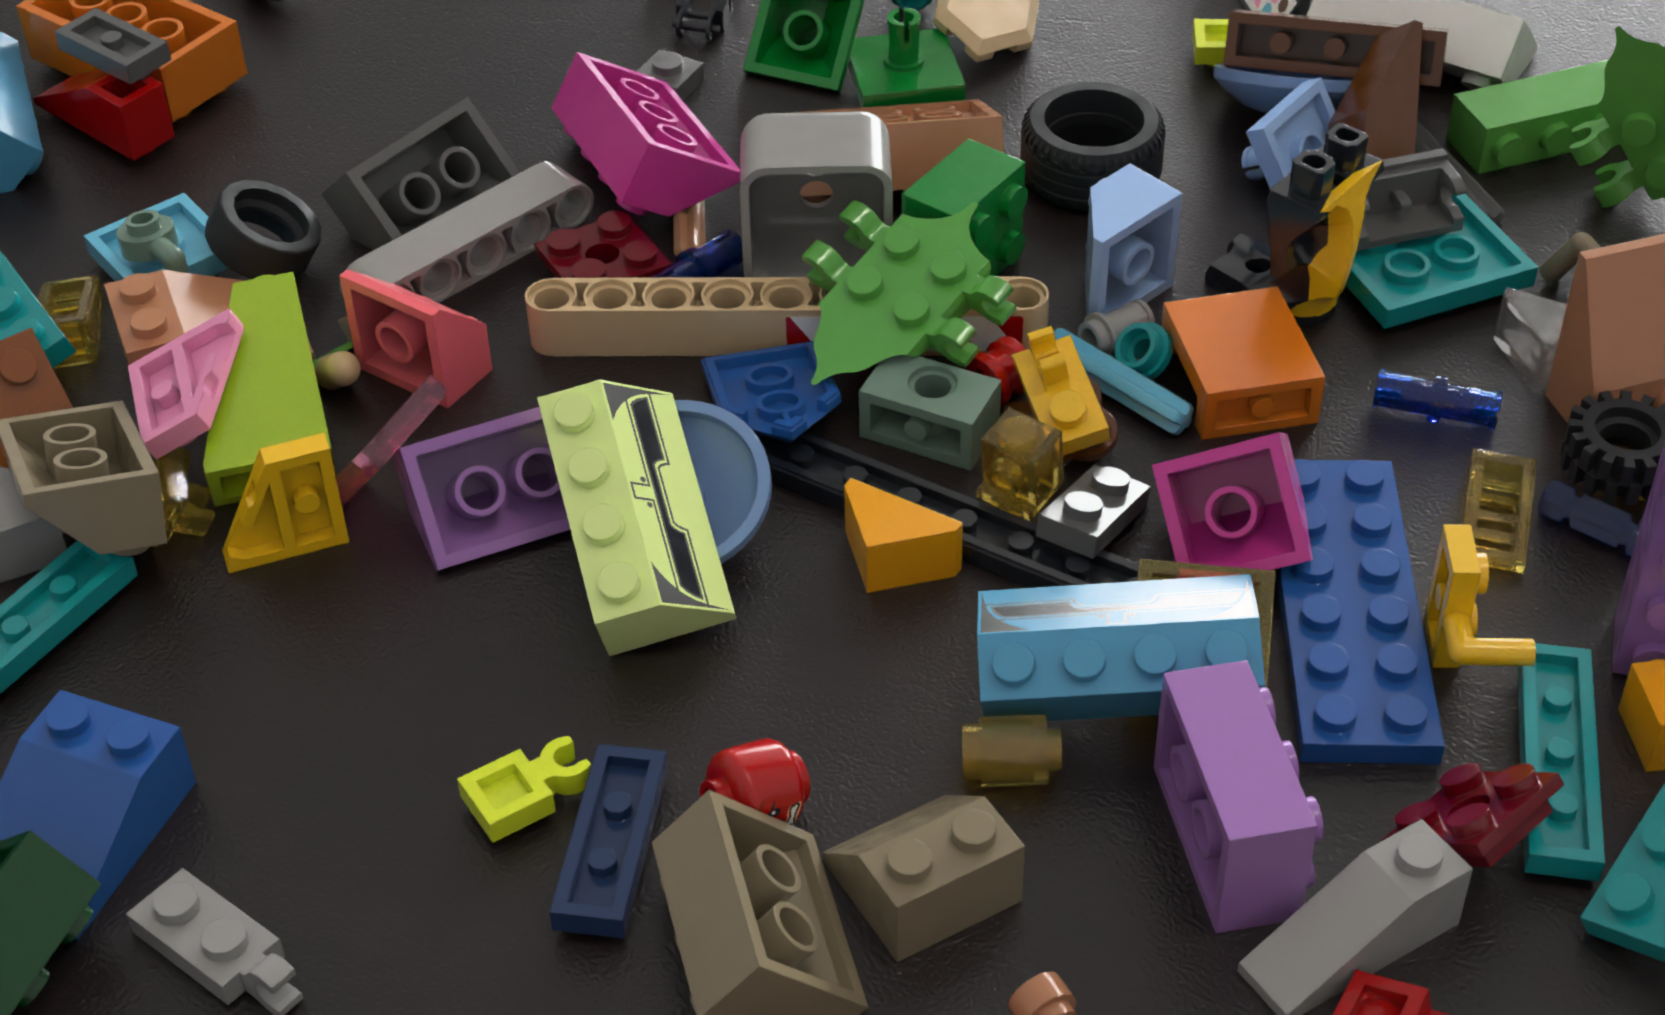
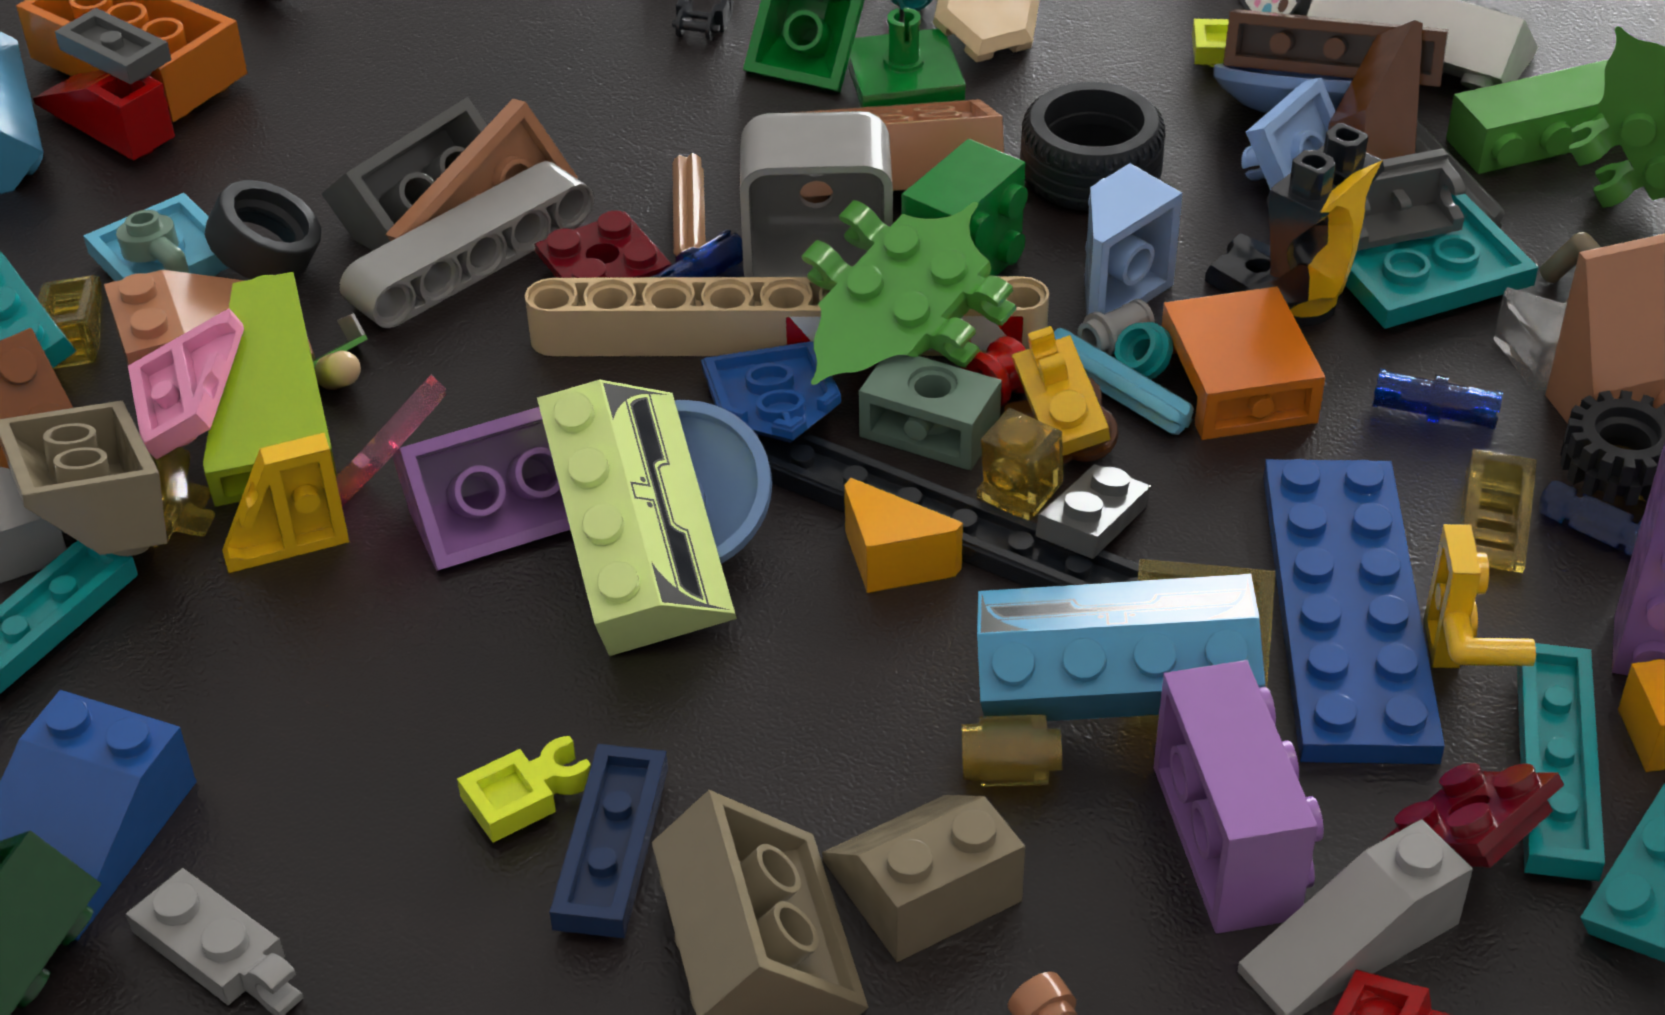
coral slope [339,269,493,409] -> none
dark pink slope [551,52,740,217] -> none
flat silver plate [636,50,704,101] -> none
red head [699,738,811,825] -> none
dark pink slope [1152,432,1313,578] -> none
none -> nougat wing [386,99,578,241]

